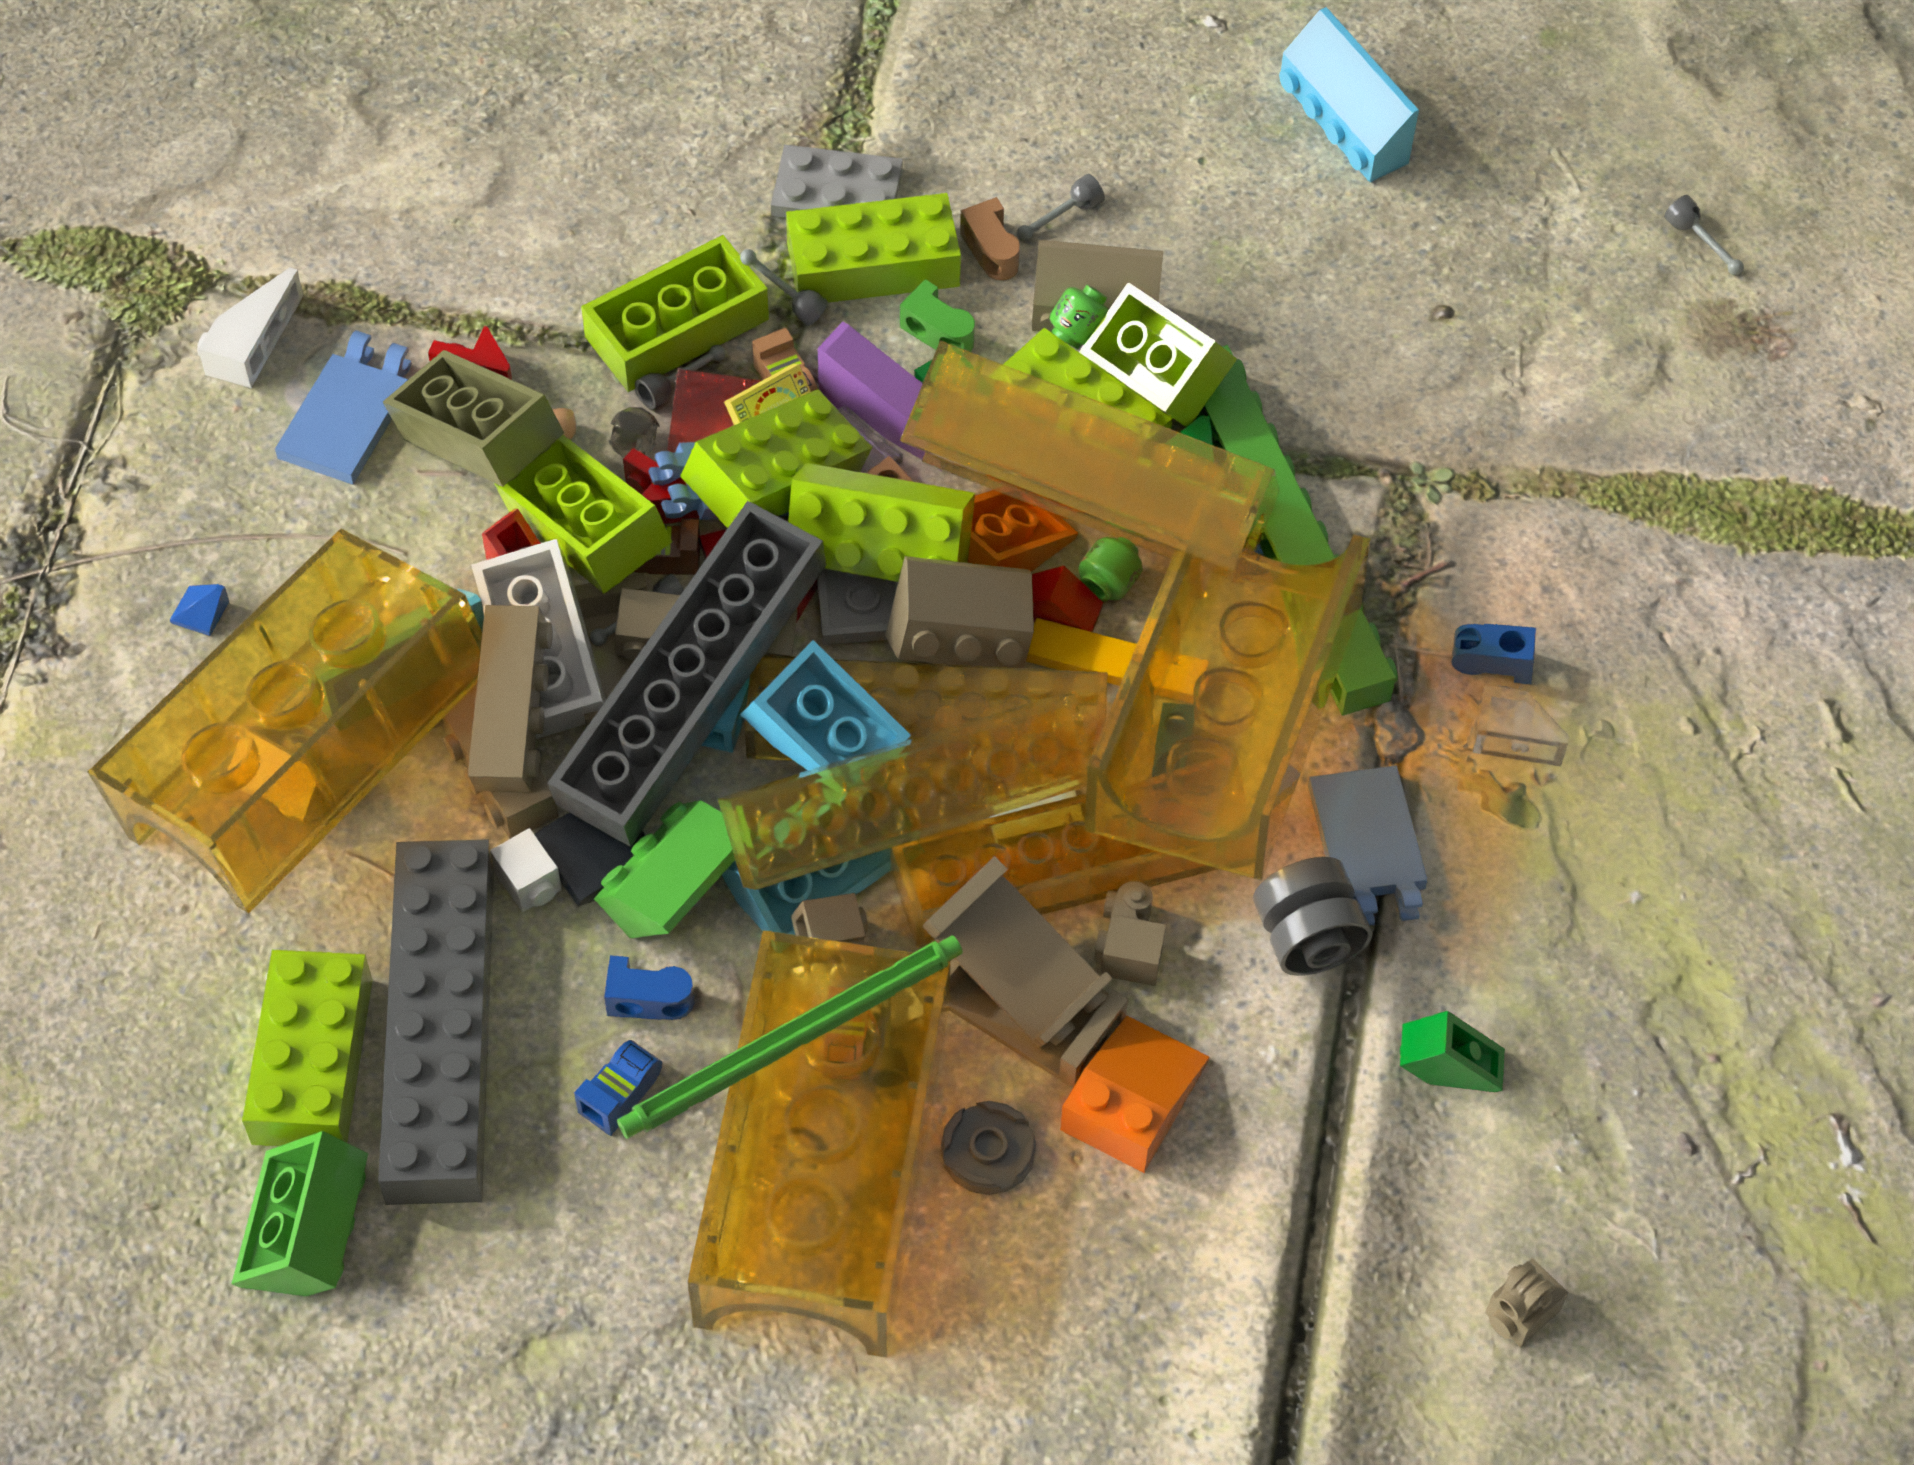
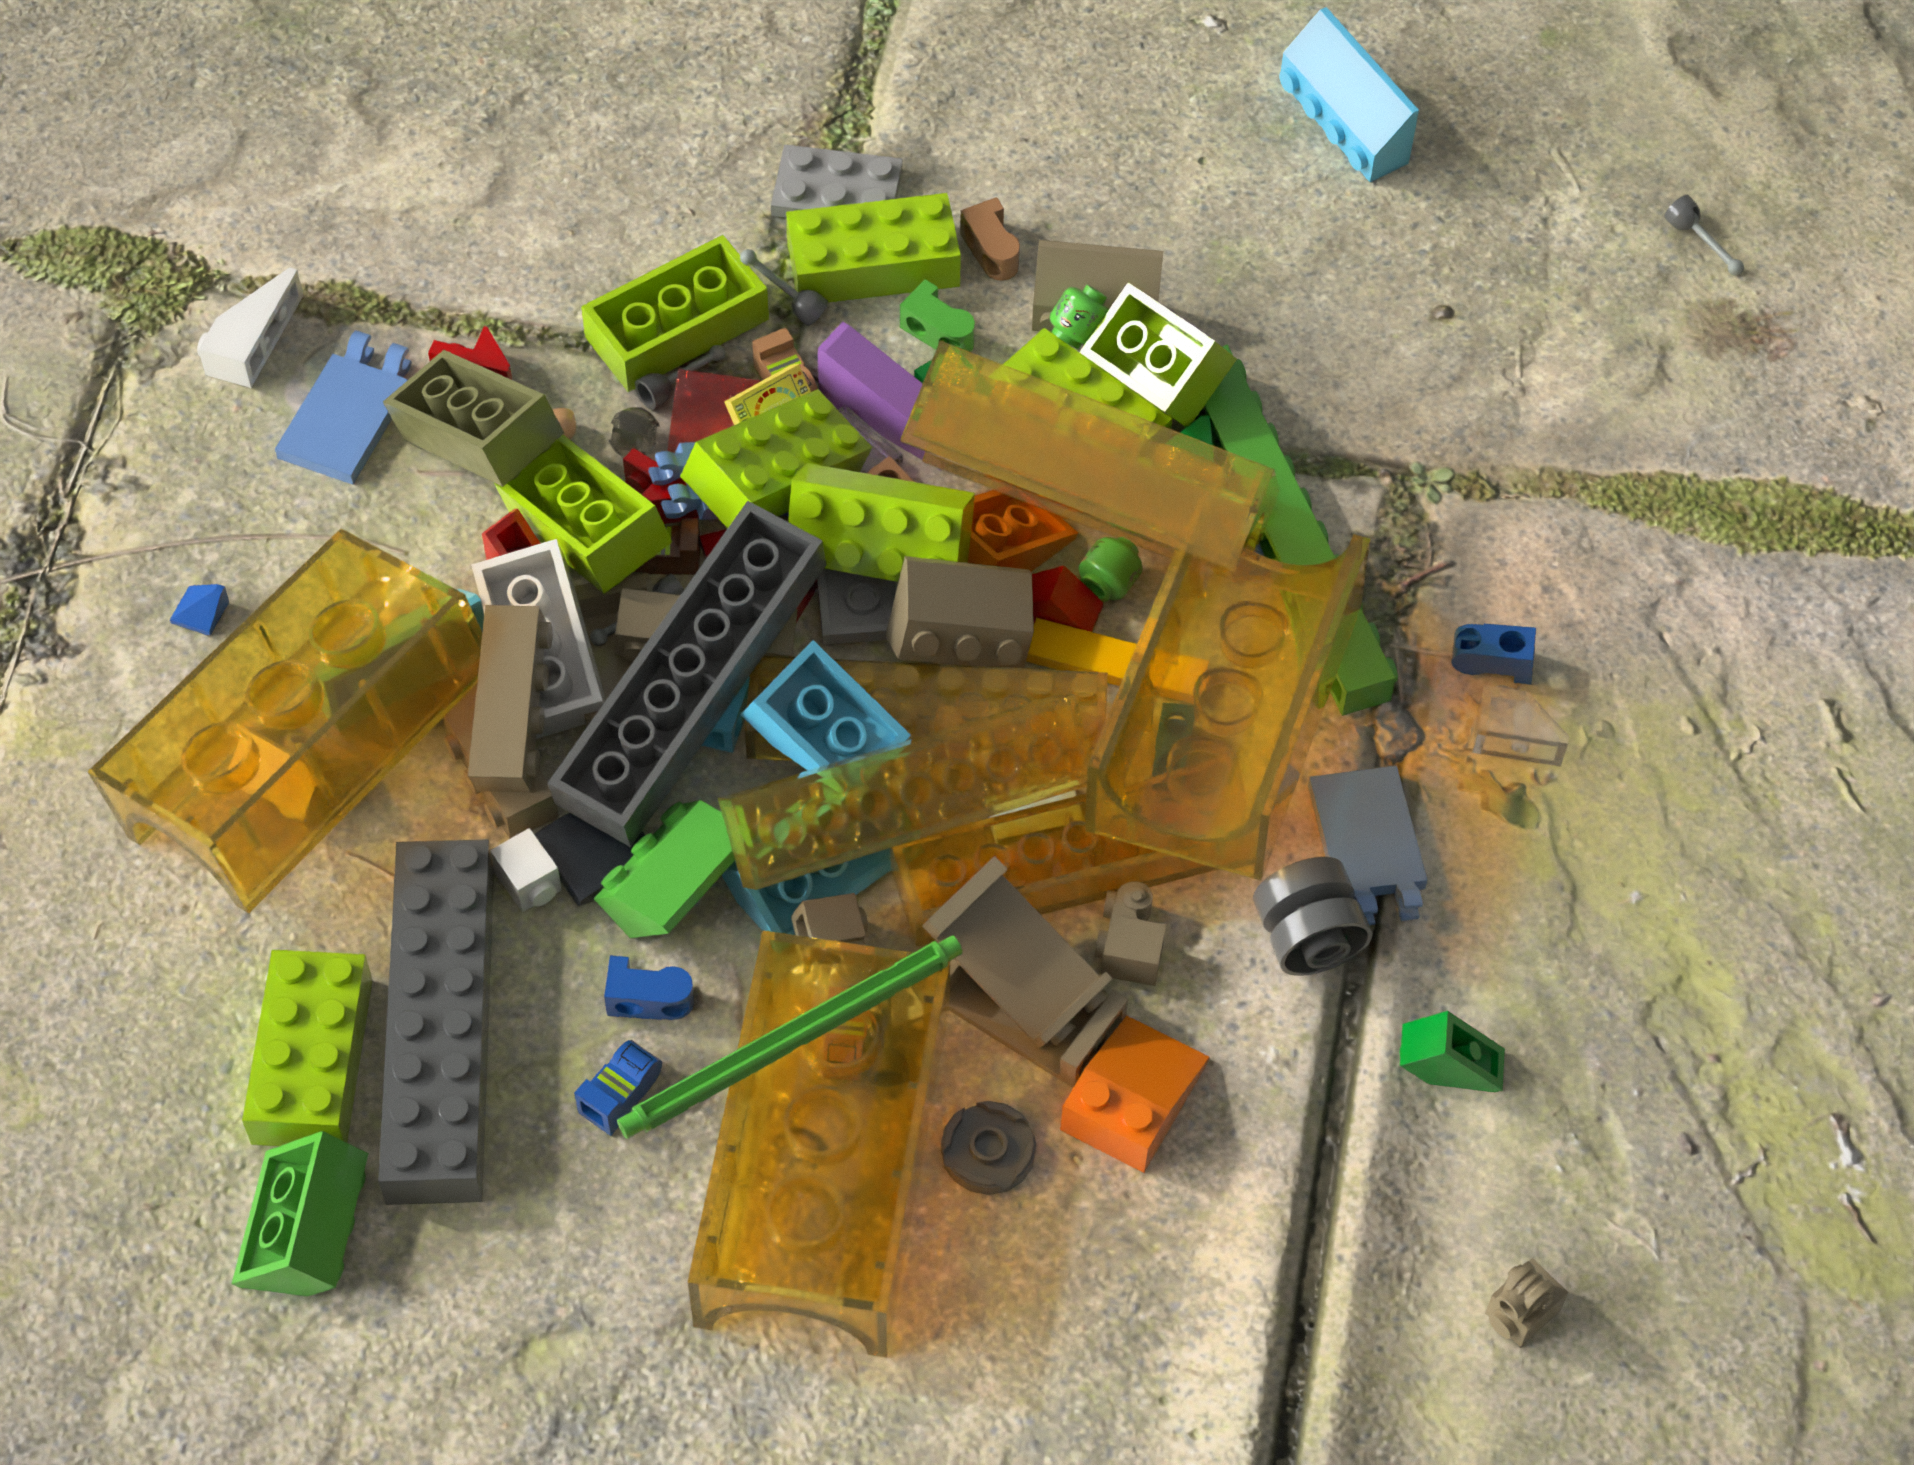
hinge [1017,174,1105,241] -> none

